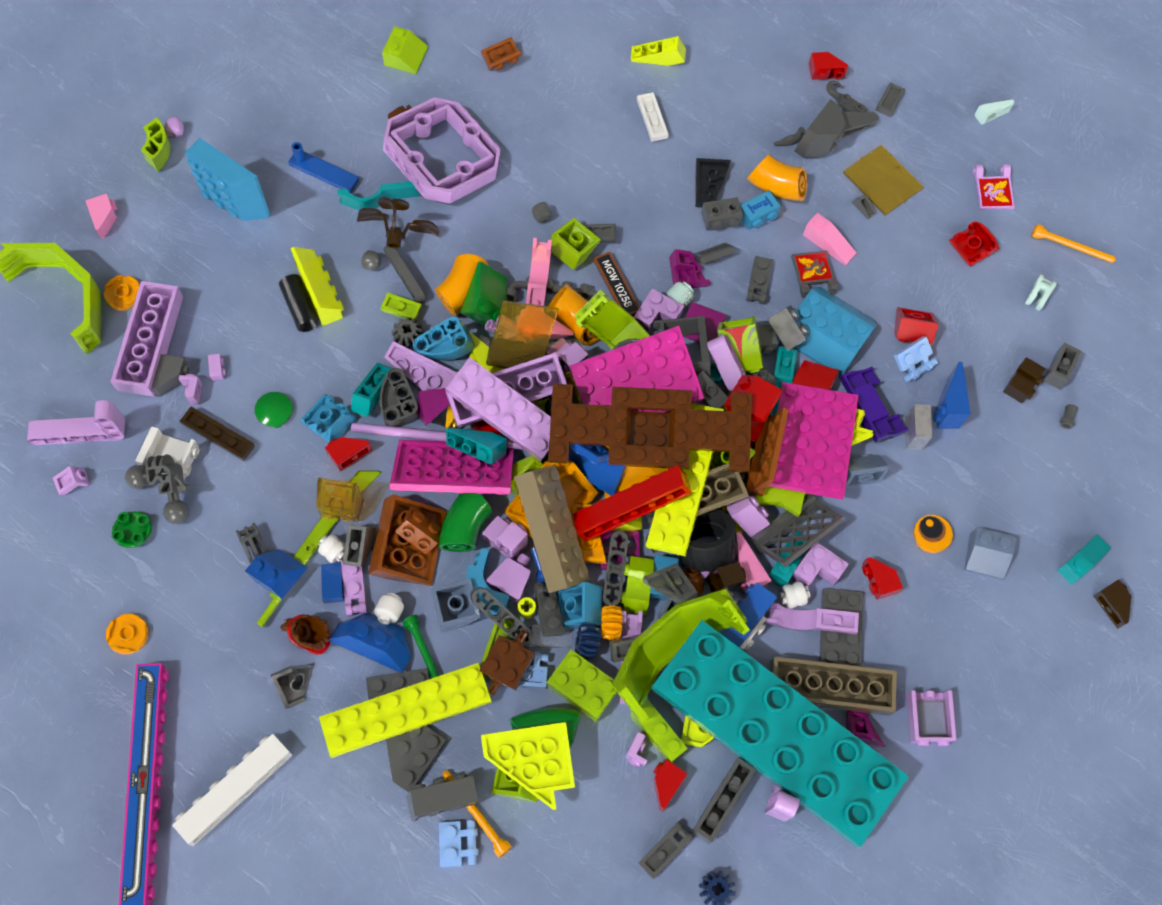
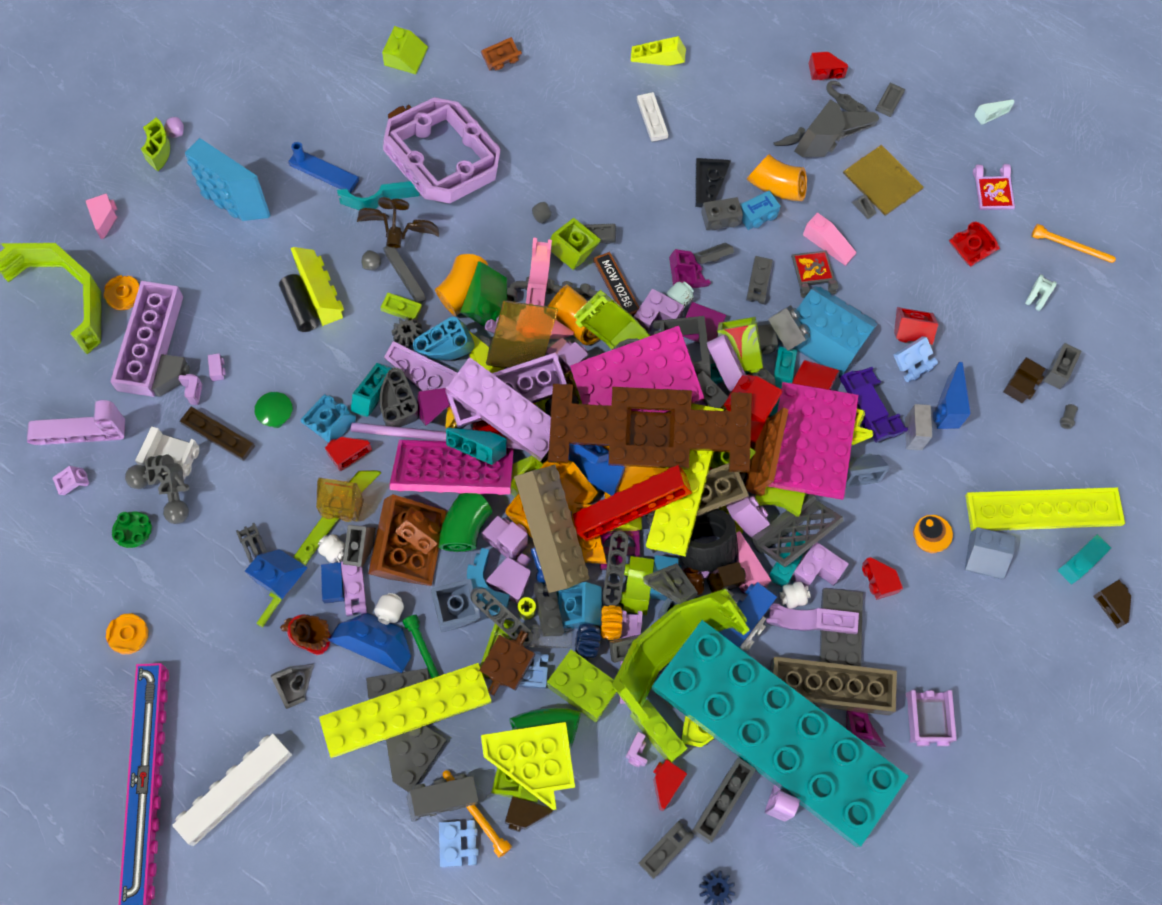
none -> dark brown slope [505,797,553,832]
none -> neon yellow plate [965,487,1125,531]

